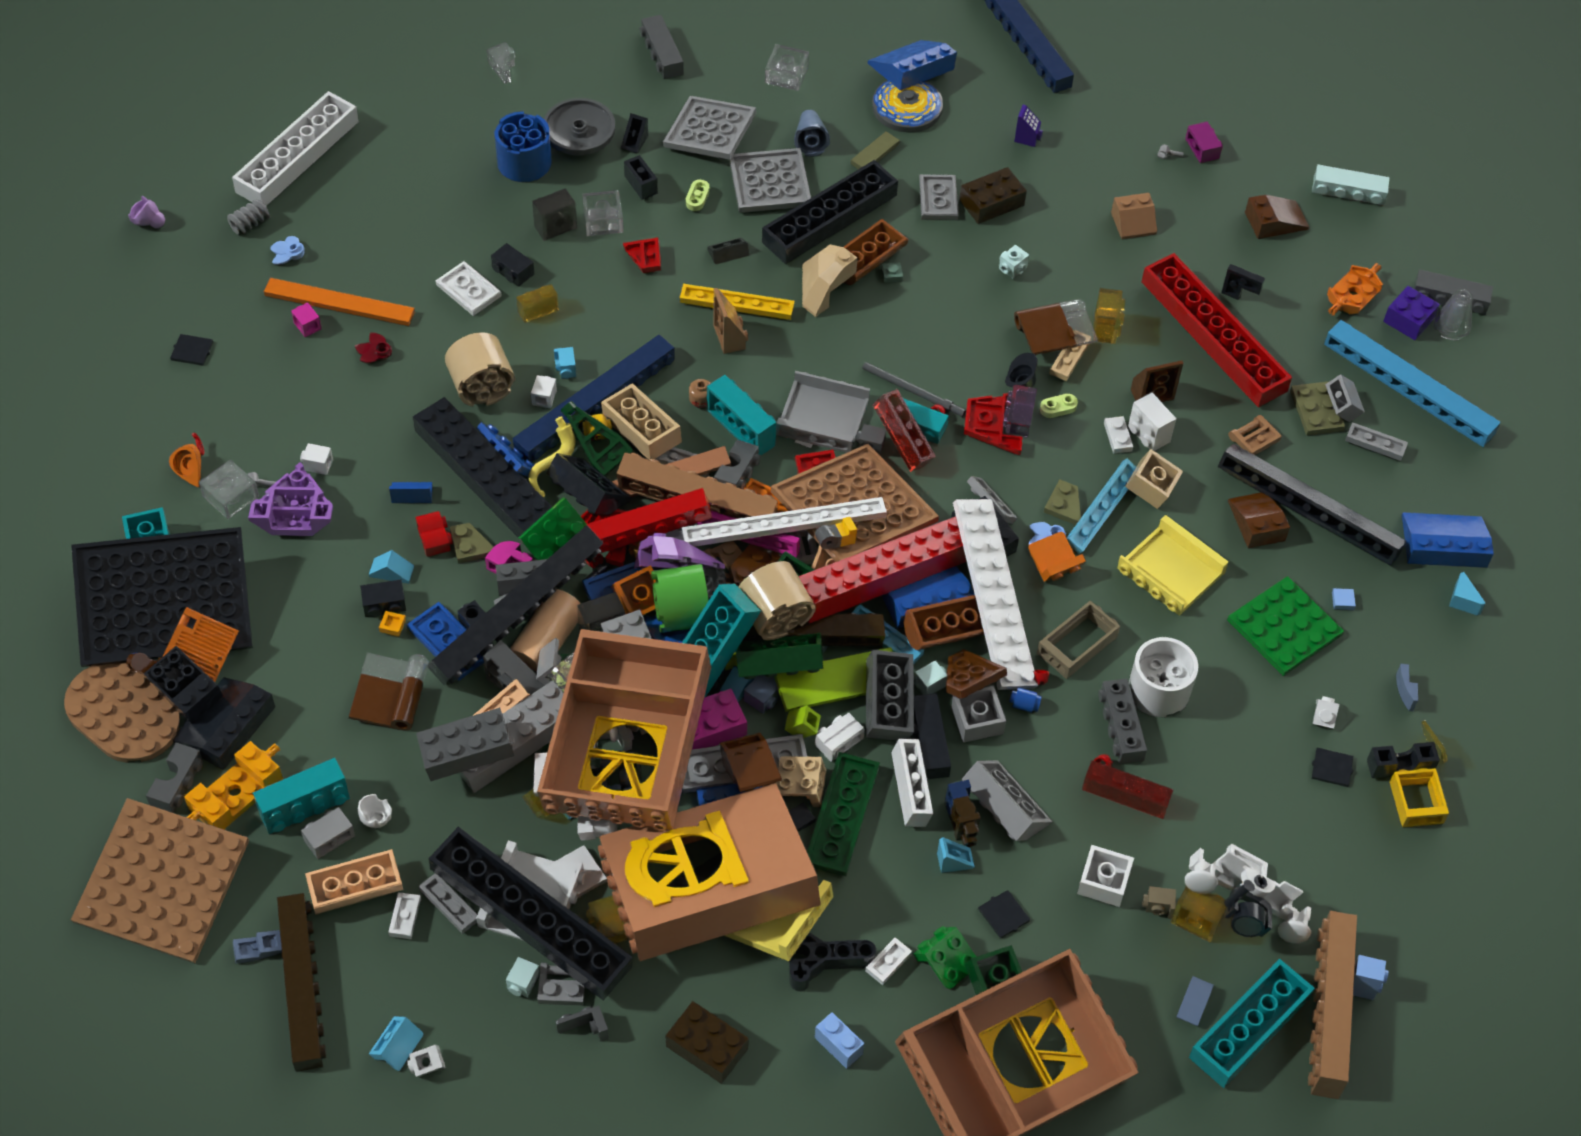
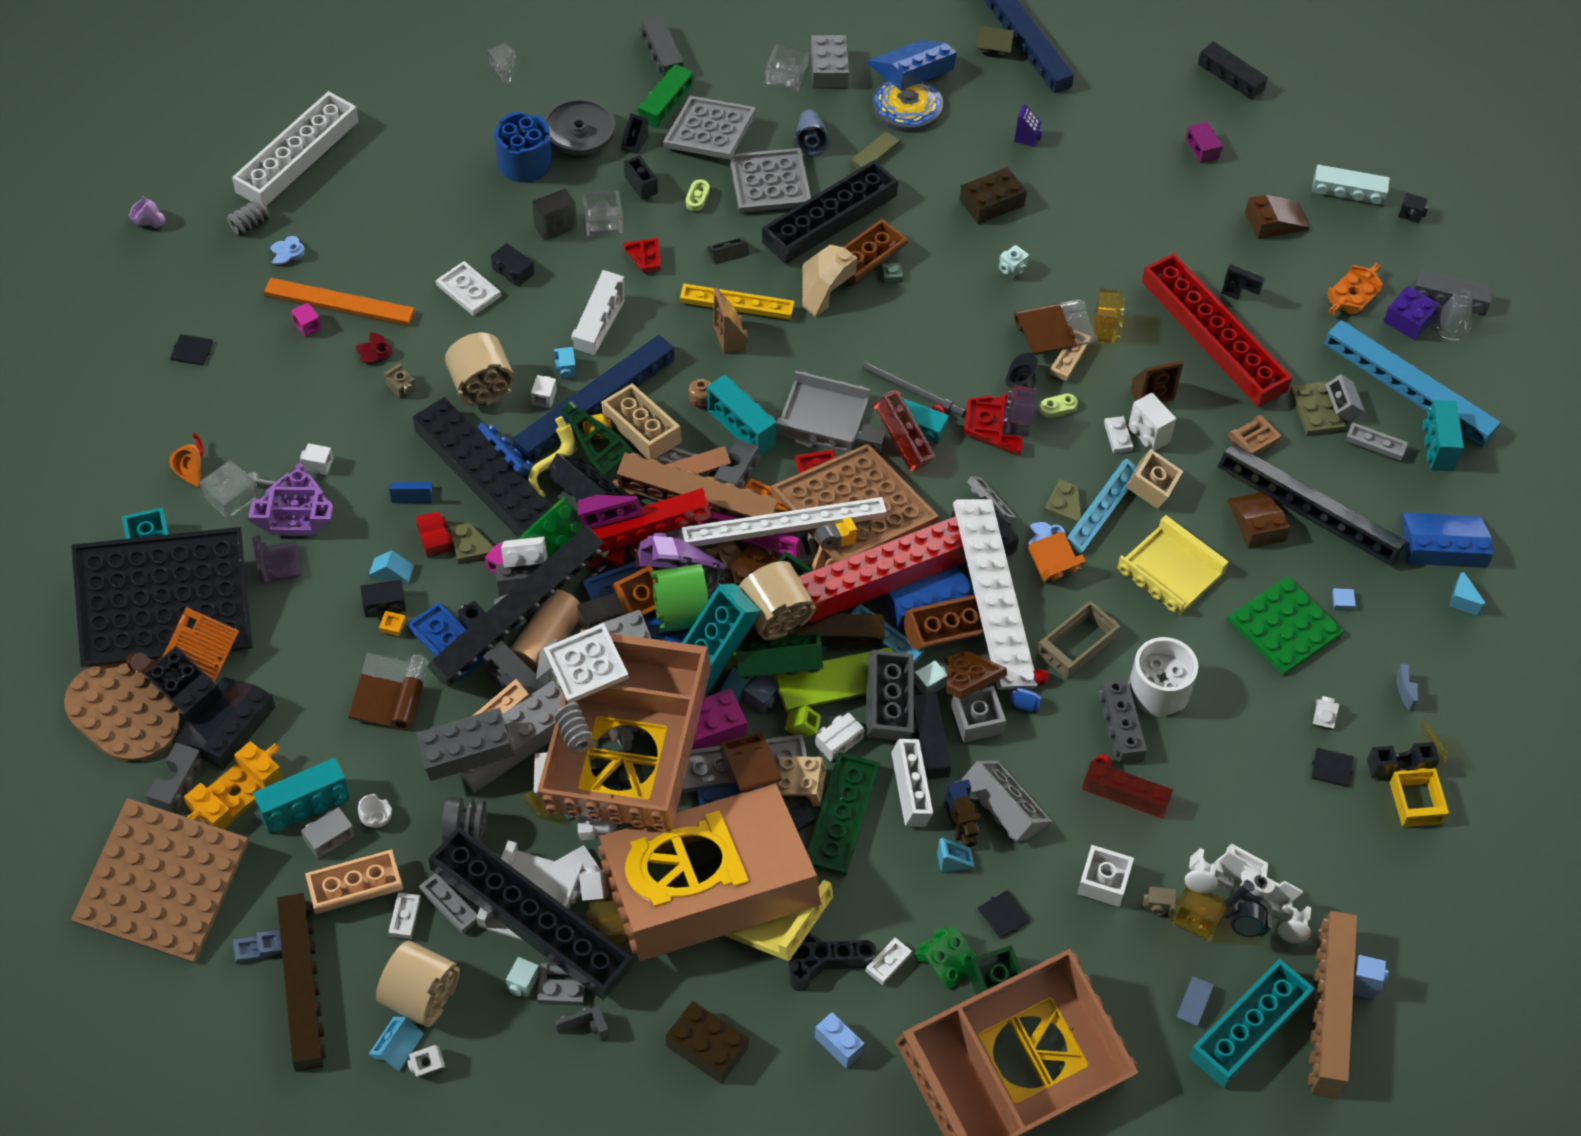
clear yellow brick [516,284,559,323] -> none
light grey tile [919,175,958,220] -> none
medium nougat slope [1111,193,1157,239] -> none
light grey hand [1157,145,1183,159] -> none
none -> clear purple bracket [252,535,301,583]
none -> tan brick [376,940,460,1027]
none -> dark tan brick [384,363,416,398]
none -> flat silver wheel [442,797,488,844]
none -> white brick [501,537,547,568]
none -> white plate [544,623,629,704]
none -> light grey piece [554,703,595,753]
none -> white wedge [571,270,625,355]
none -> magenta slope [578,495,643,528]
none -> white brick [579,866,610,901]
none -> green brick [637,64,693,128]
none -> light grey brick [811,35,849,88]
none -> olive brick [976,26,1014,55]
none -> black brick [1198,41,1268,100]
none -> black brick [1398,193,1429,223]
none -> teal brick [1422,400,1464,471]

